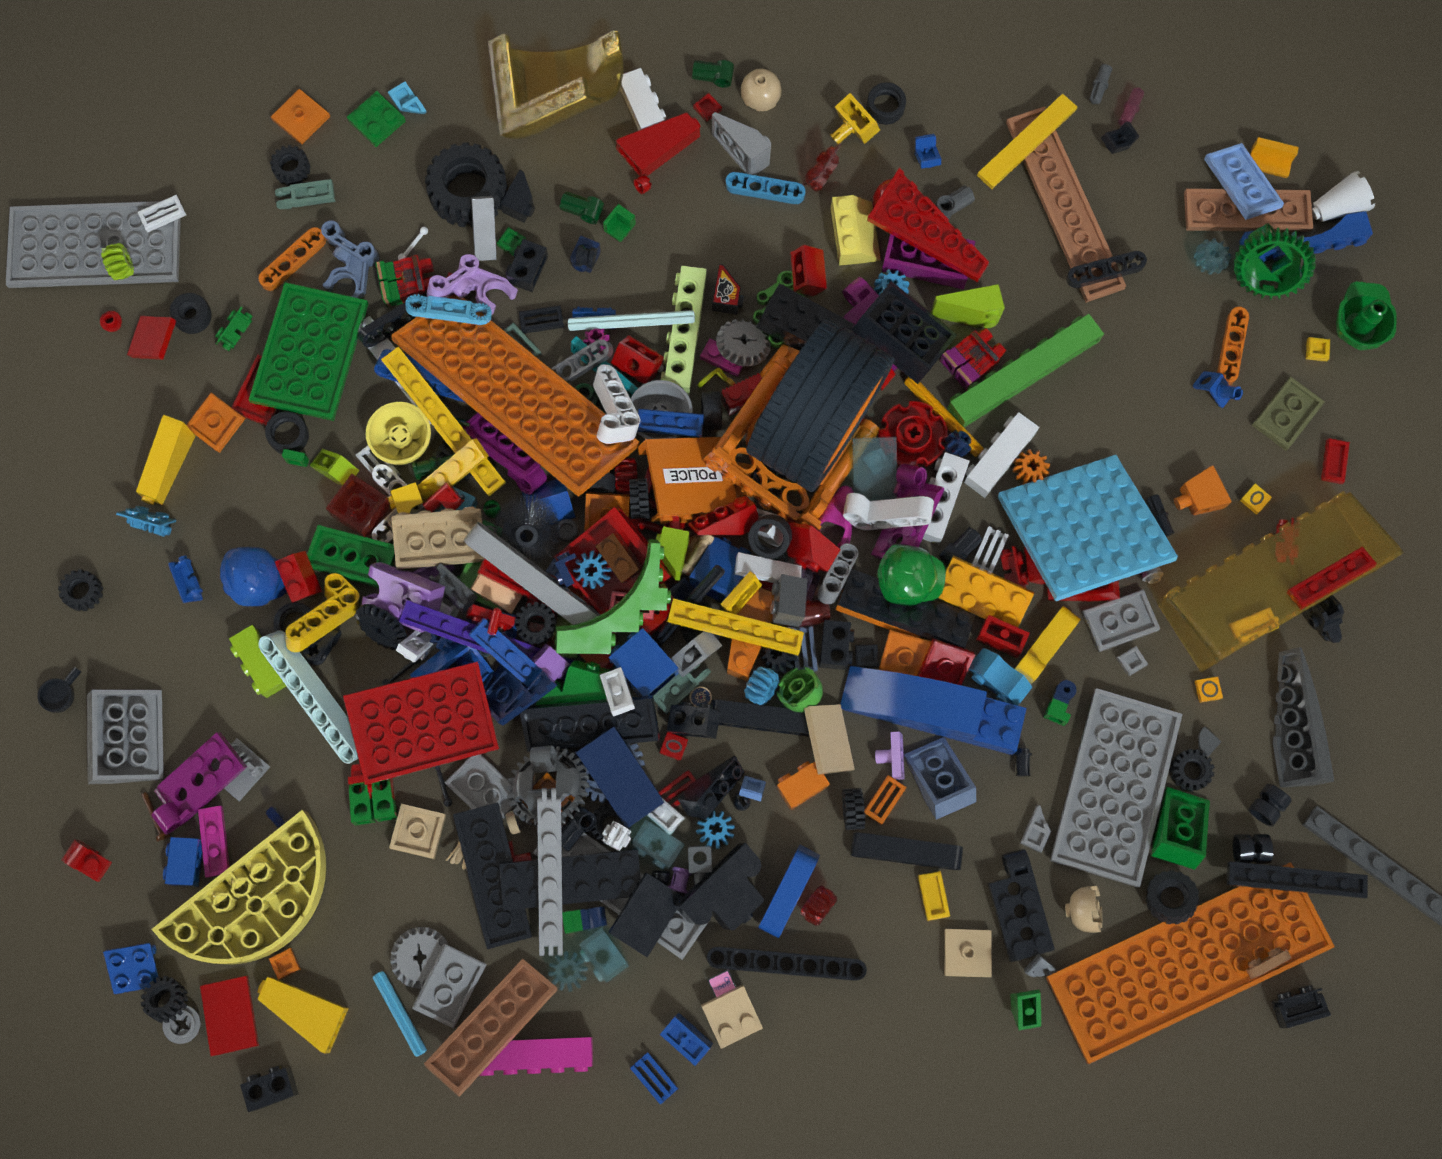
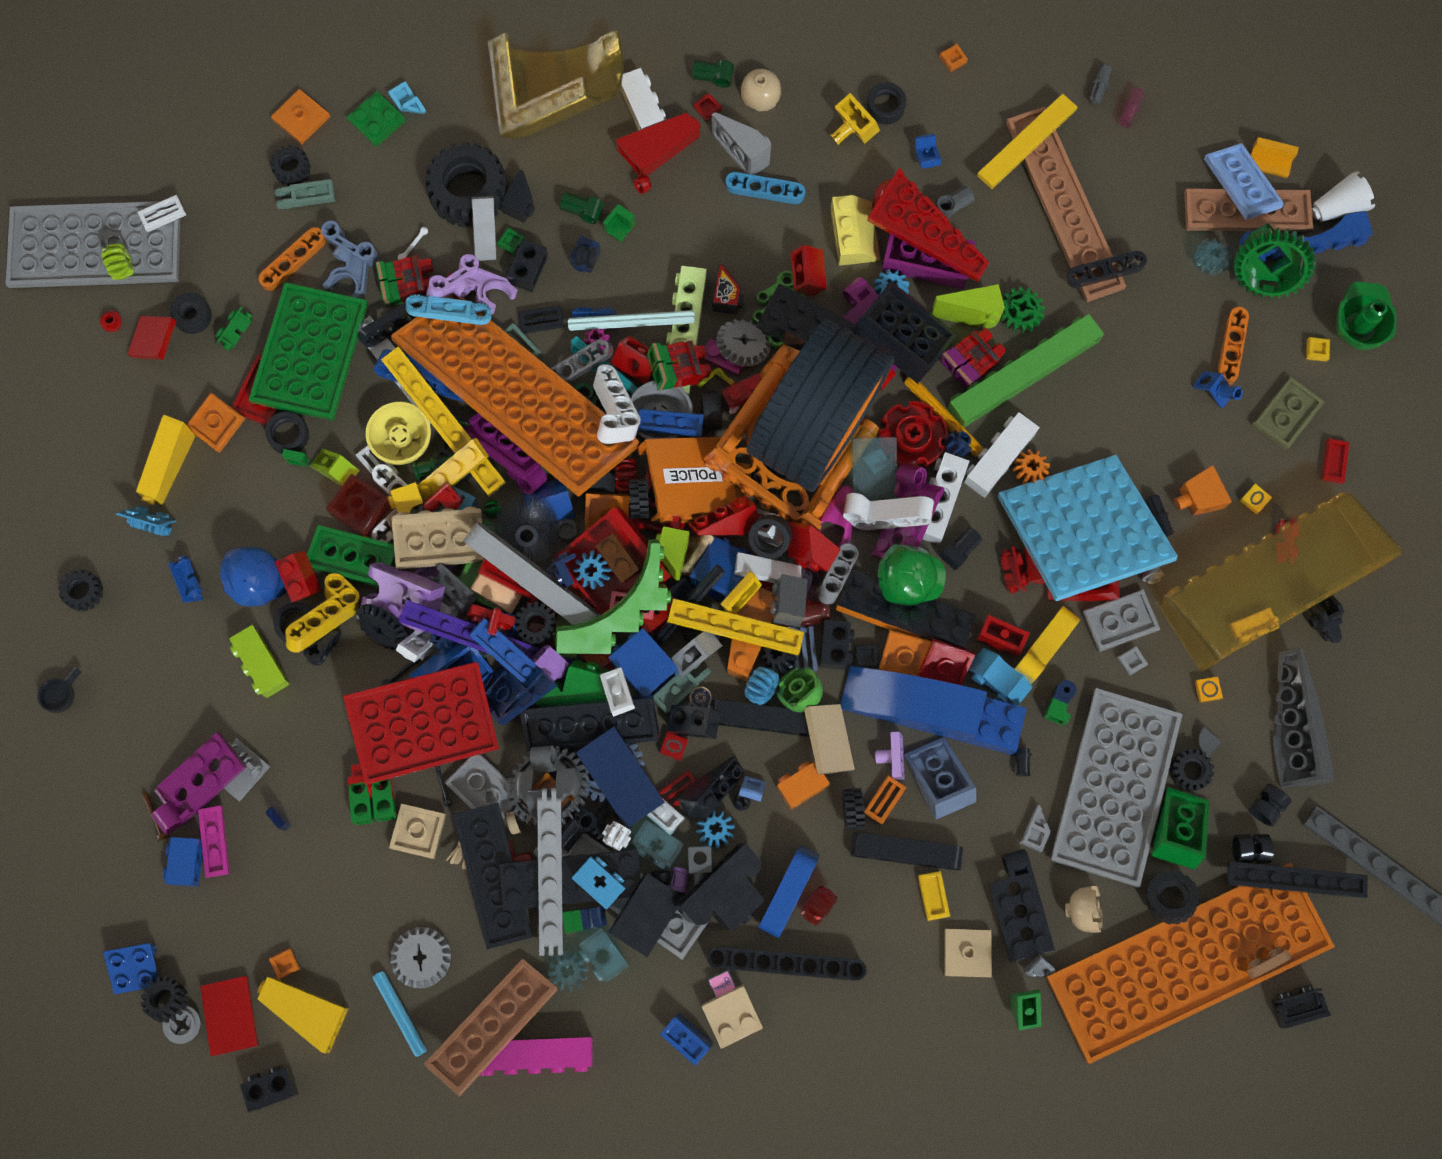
red brick [61,839,112,882] -> none
light grey slope [87,690,163,784] -> none
light yellow brick [152,810,326,964] -> none
light aqua beam [259,630,358,764] -> none
light grey tile [412,944,487,1029] -> none
blue tile [630,1052,678,1105] -> none
clear red hinge [803,143,842,192] -> none
light orange plate [938,556,1034,627] -> none
white tile [972,526,1009,573] -> none
black bracket [1101,121,1139,154] -> none
red tile [1287,546,1377,610] -> none
none -> dark azure brick [572,855,625,910]
none -> hips [647,340,712,391]
none -> orange tile [939,44,968,72]
none -> green gear [1000,287,1045,333]

